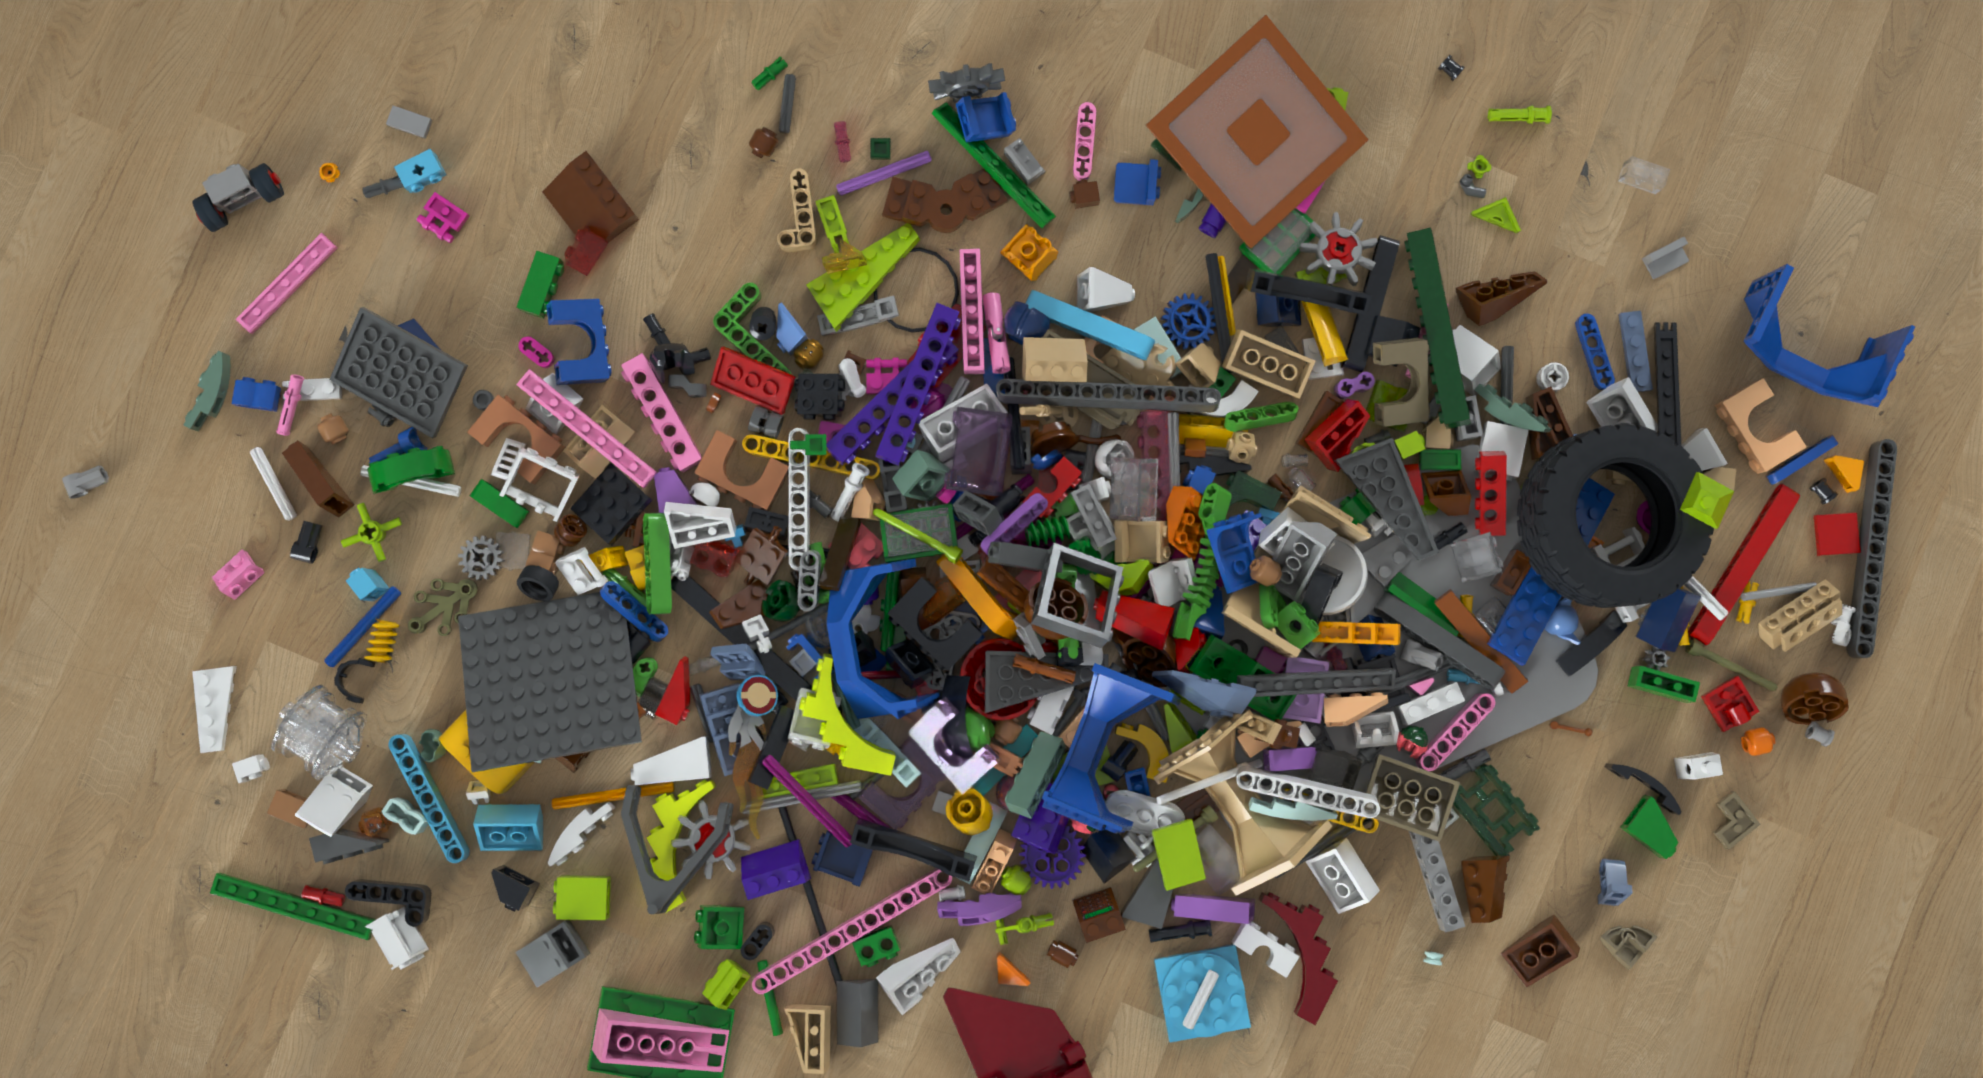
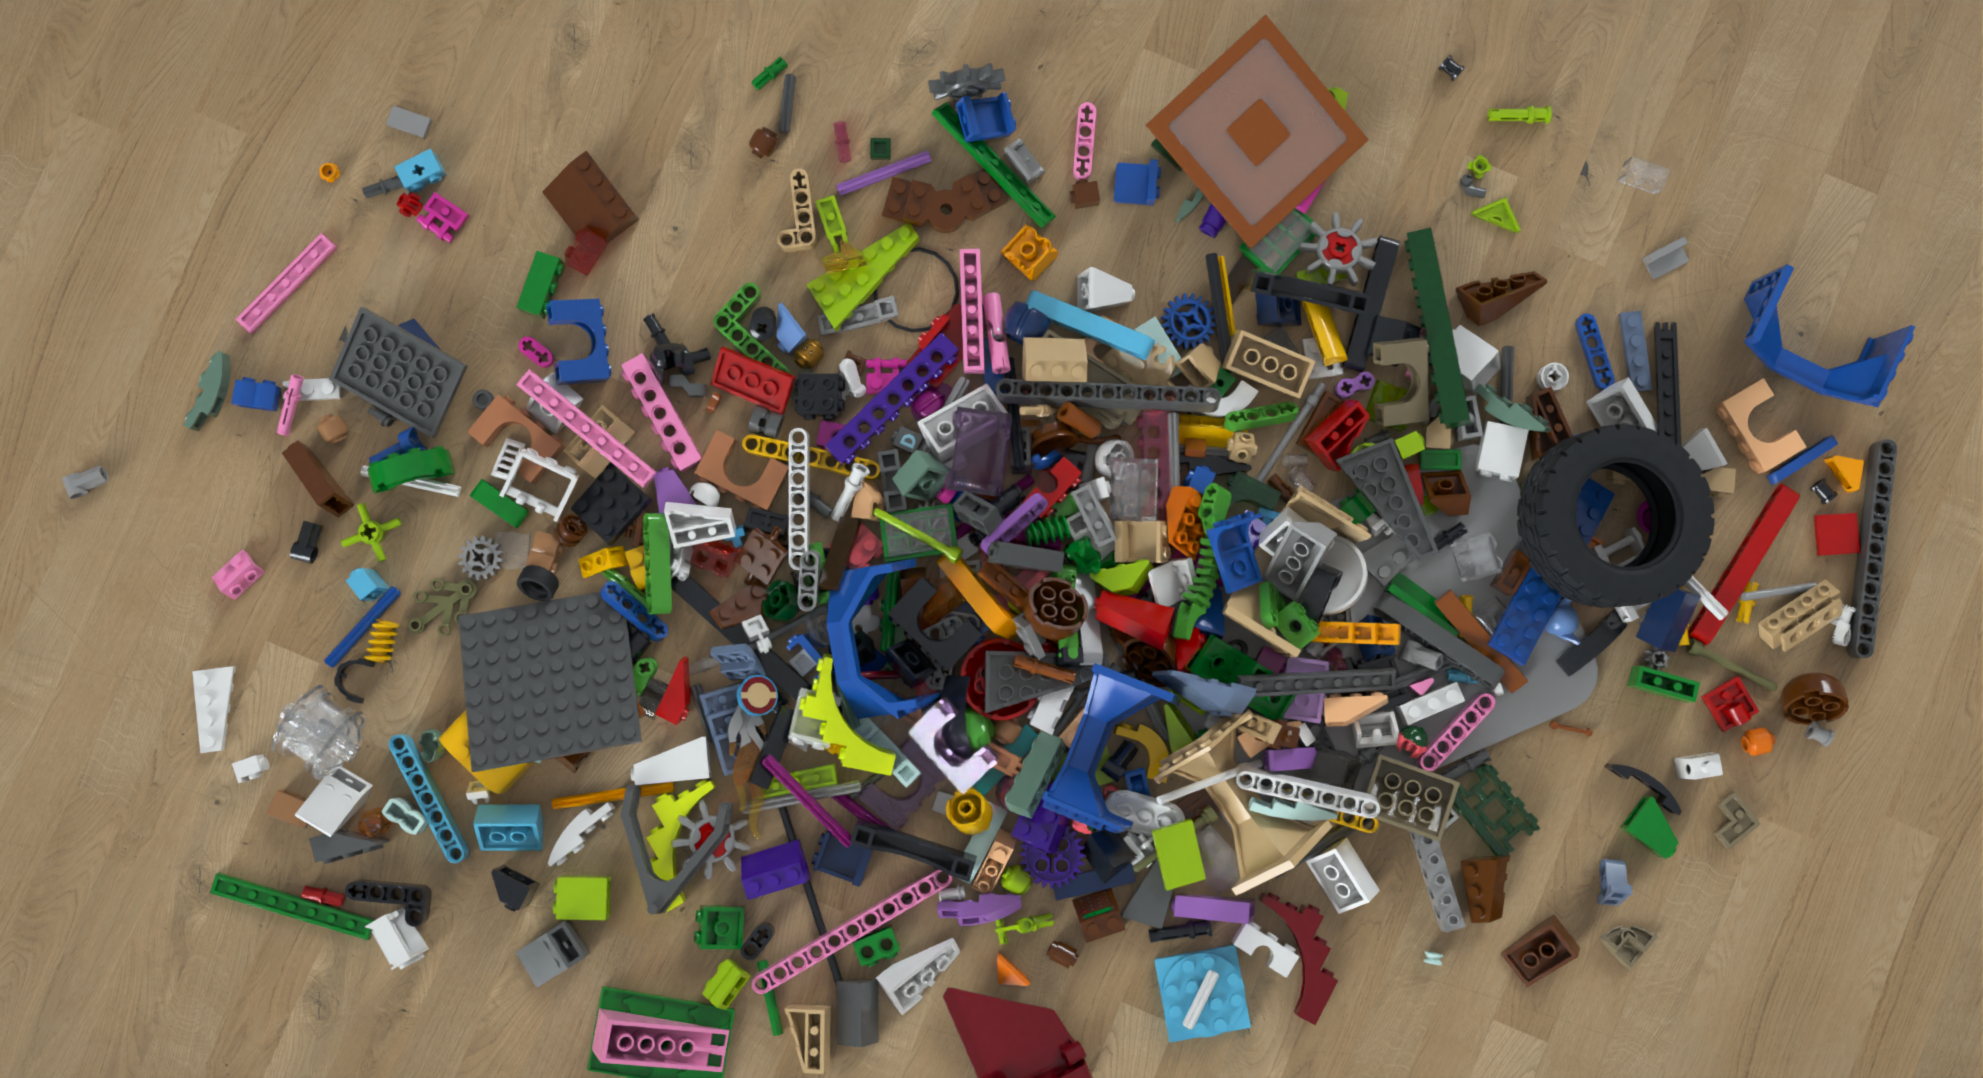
brick [192,163,284,232] -> none
white axle [250,447,297,521] -> none
white plate [555,547,608,595] -> none
green plate [790,434,827,455] -> none
dark purple brick [875,303,961,466] -> none
dark grey window [1031,543,1124,648] -> none
medium nougat head [1250,556,1282,587] -> none
red brick [1475,451,1507,536] -> none
lime slope [1680,472,1734,529] -> none
none -> red gear [396,192,423,218]
none -> dark blue tile [1053,863,1136,901]
none -> dark orange brick [1057,402,1102,438]
none -> light grey bar [1253,382,1326,487]

